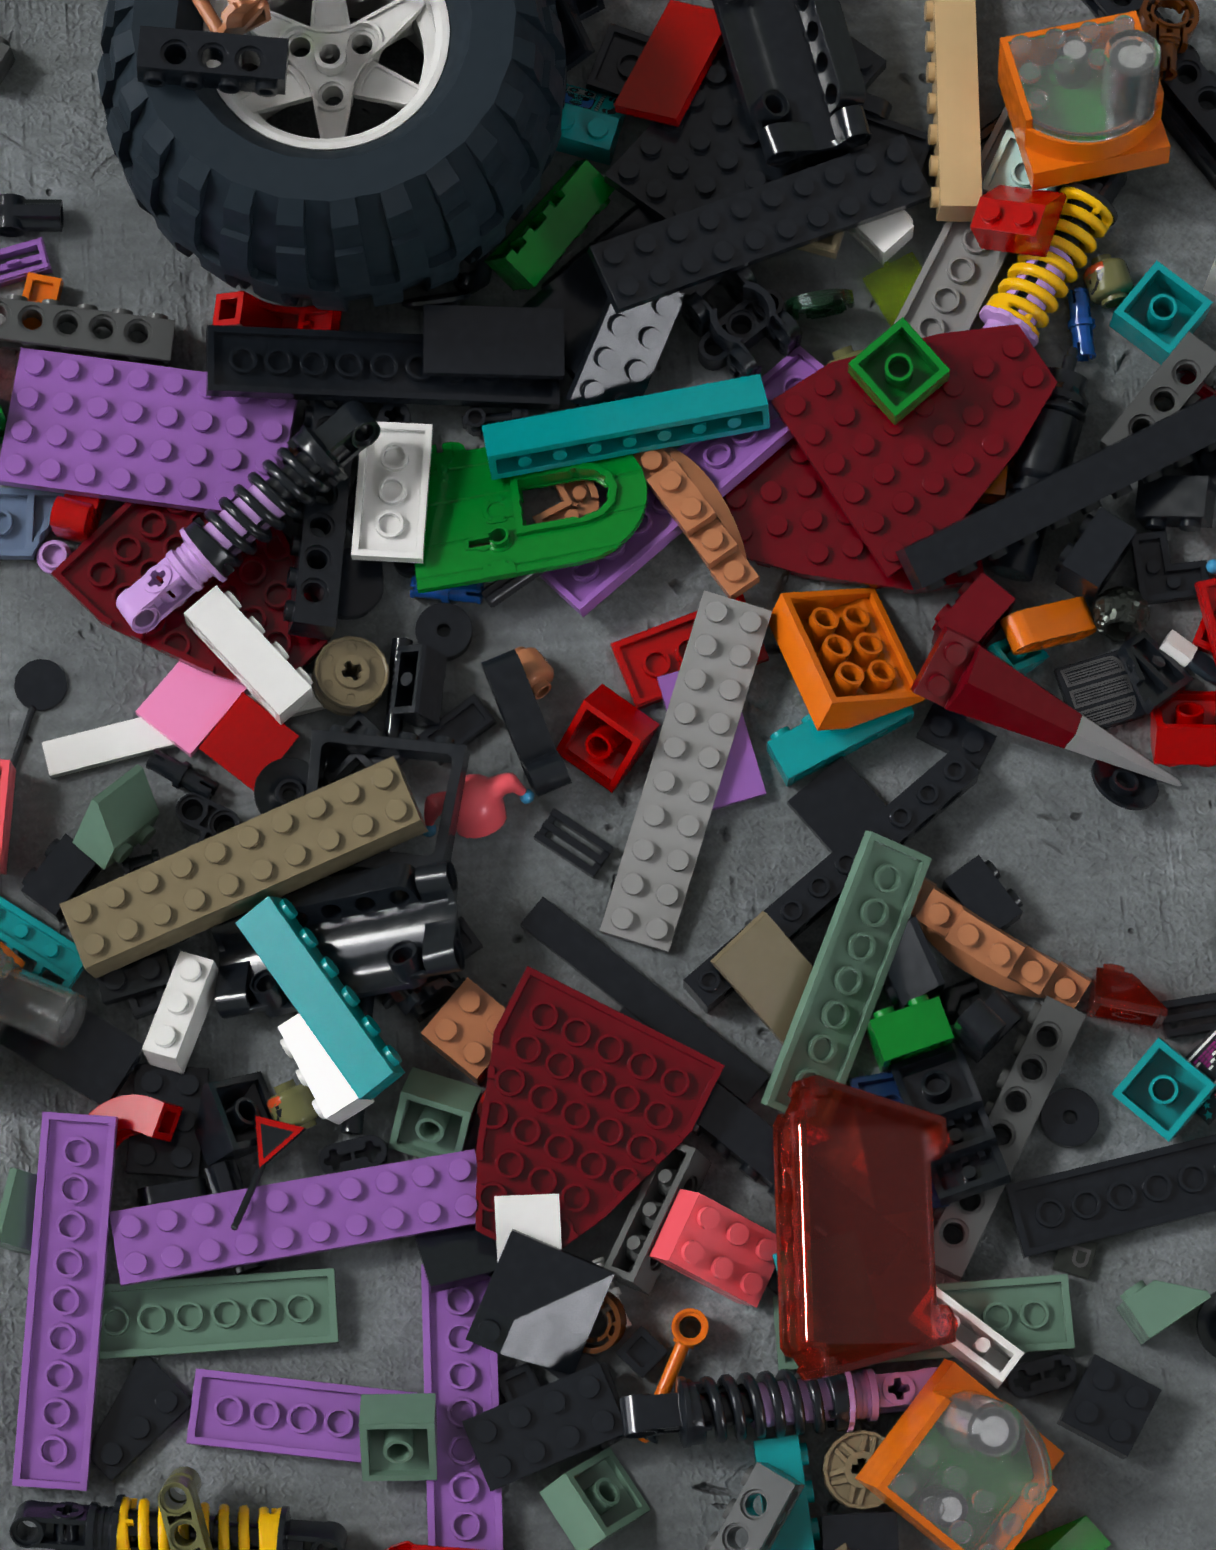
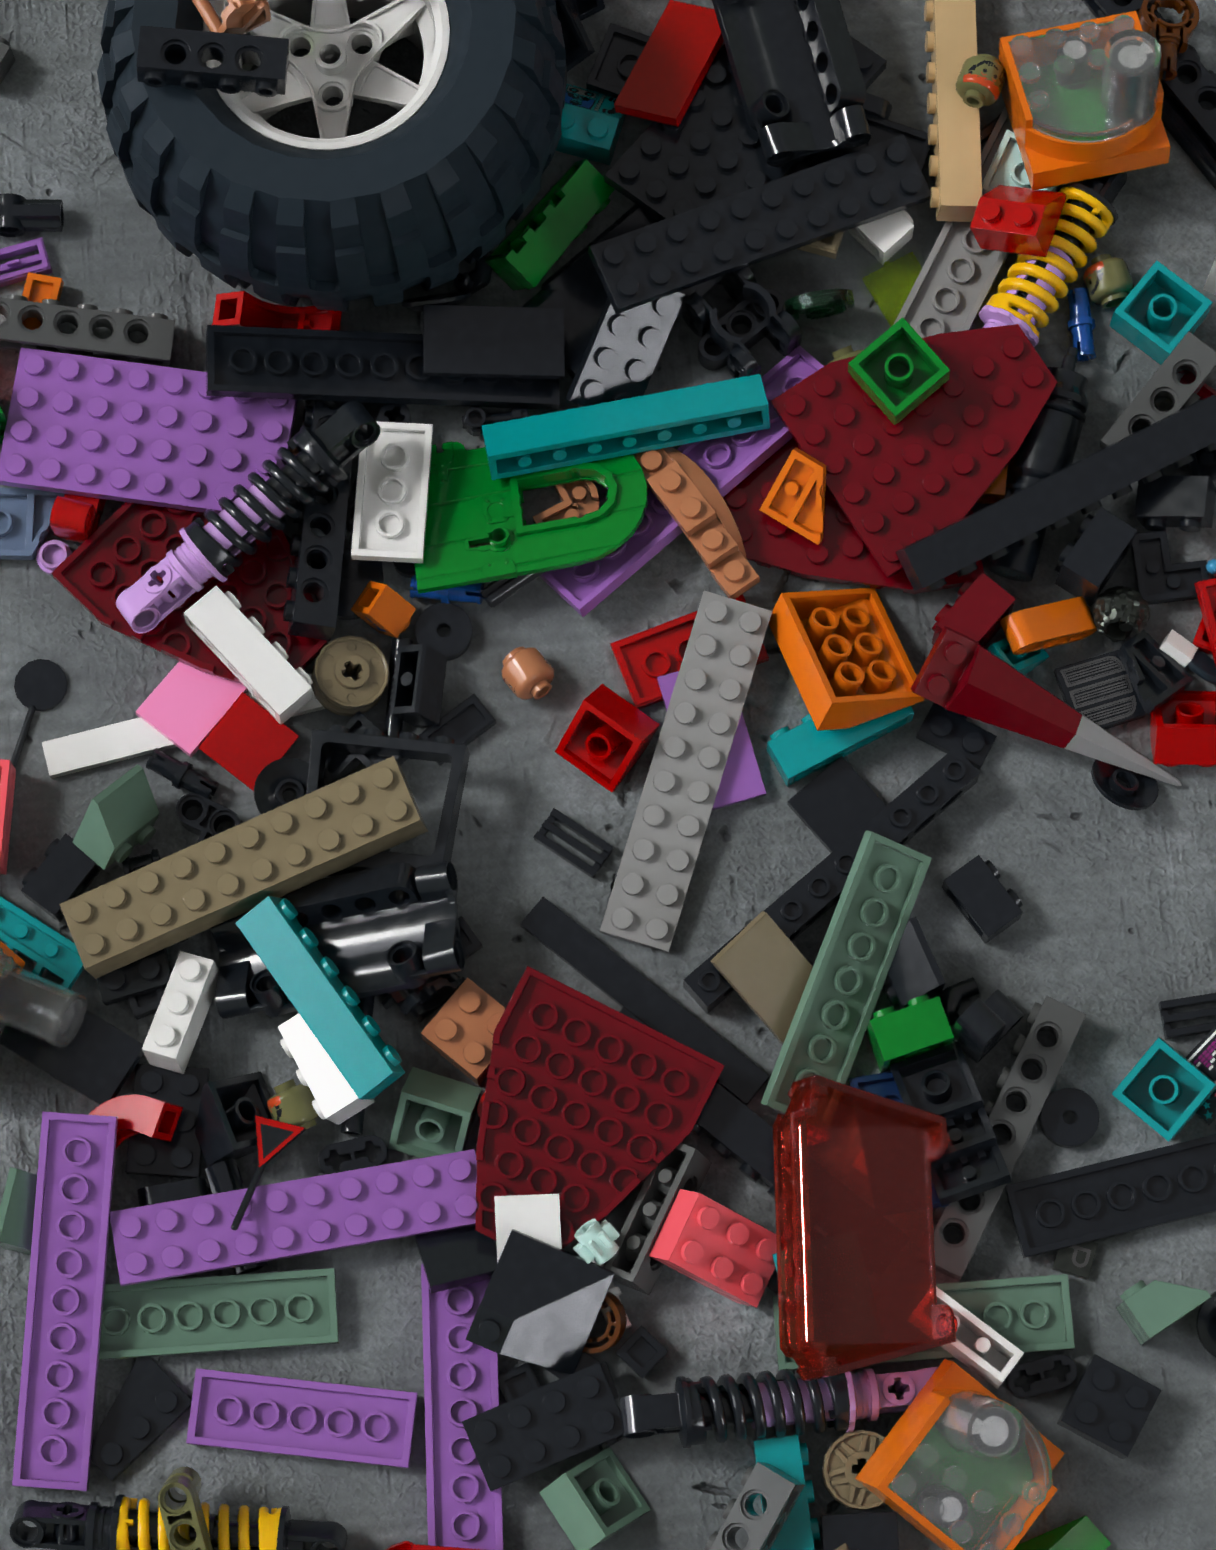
sand green slope [359,1393,437,1481] -> none
coral piece [423,772,535,838] -> none
black beam [481,649,572,797] -> none
orange piece [638,1308,709,1444] -> none
nougat piece [911,877,1092,1009] -> none
clear red slope [1086,964,1168,1029] -> none
none -> orange brick [351,581,416,638]
none -> light aqua gear [573,1218,620,1265]
none -> orange wing [759,447,827,545]
none -> olive head [956,53,1006,108]

